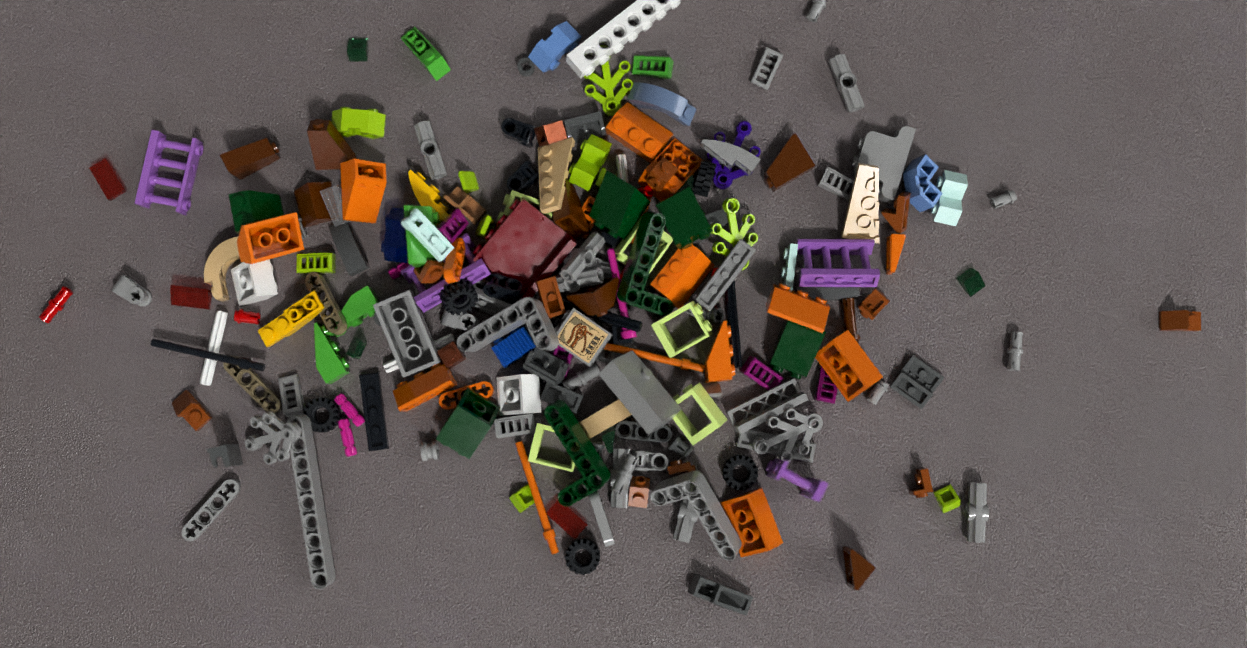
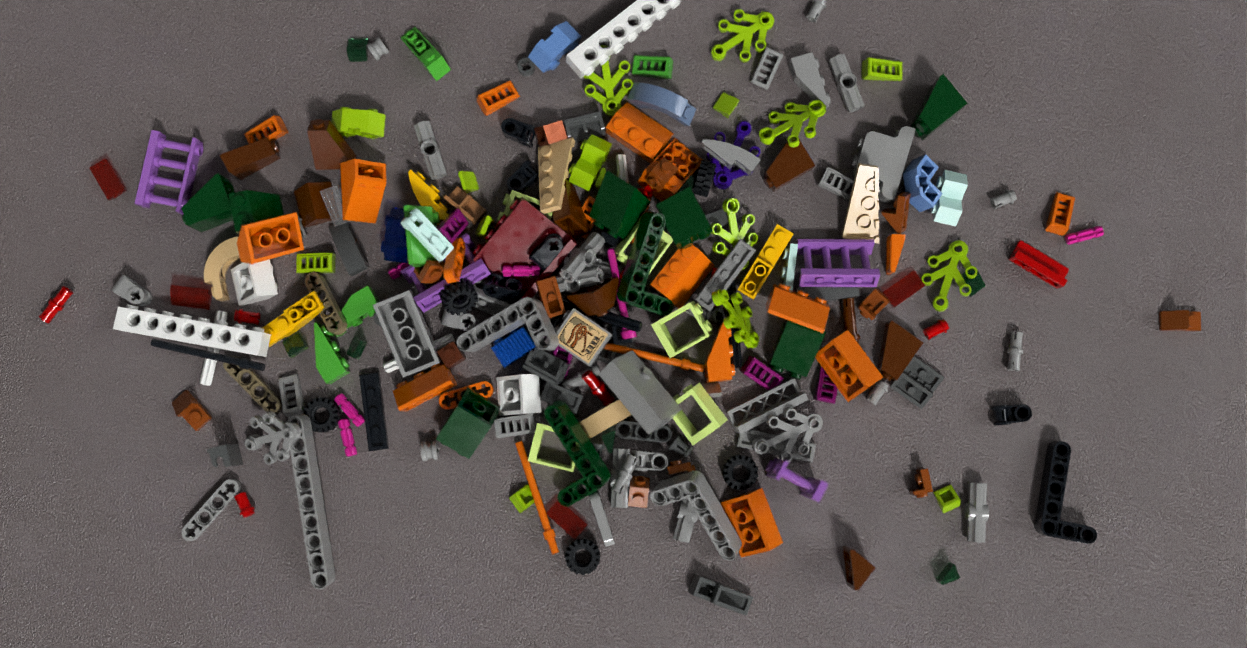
none -> white brick [113,304,271,357]
none -> dark green slope [182,173,236,232]
none -> red pin [234,492,255,518]
none -> orange slope [244,115,289,144]
none -> clear green slope [282,332,309,358]
none -> light grey wheel [366,37,389,61]
none -> orange slope [477,80,520,116]
none -> dark pink axle [502,265,540,277]
none -> black piece [528,233,563,271]
none -> red pin [581,370,614,406]
none -> lime plant [711,9,774,63]
none -> lime plant [712,289,759,348]
none -> lime slope [713,92,740,118]
none -> yellow slope [737,224,794,300]
none -> lime plant [759,100,826,147]
none -> light grey slope [788,52,831,110]
none -> lime slope [862,57,902,81]
none -> reddish brown slope [877,320,923,382]
none -> clear red tile [882,270,925,308]
none -> dark green slope [911,74,968,141]
none -> lime plant [922,240,977,312]
none -> red pin [923,319,949,340]
none -> clear green slope [936,562,960,585]
none -> black piece [991,404,1032,426]
none -> red panel [1008,240,1069,289]
none -> black beam [1034,441,1097,544]
none -> orange slope [1045,192,1075,236]
none -> dark pink axle [1065,226,1104,245]

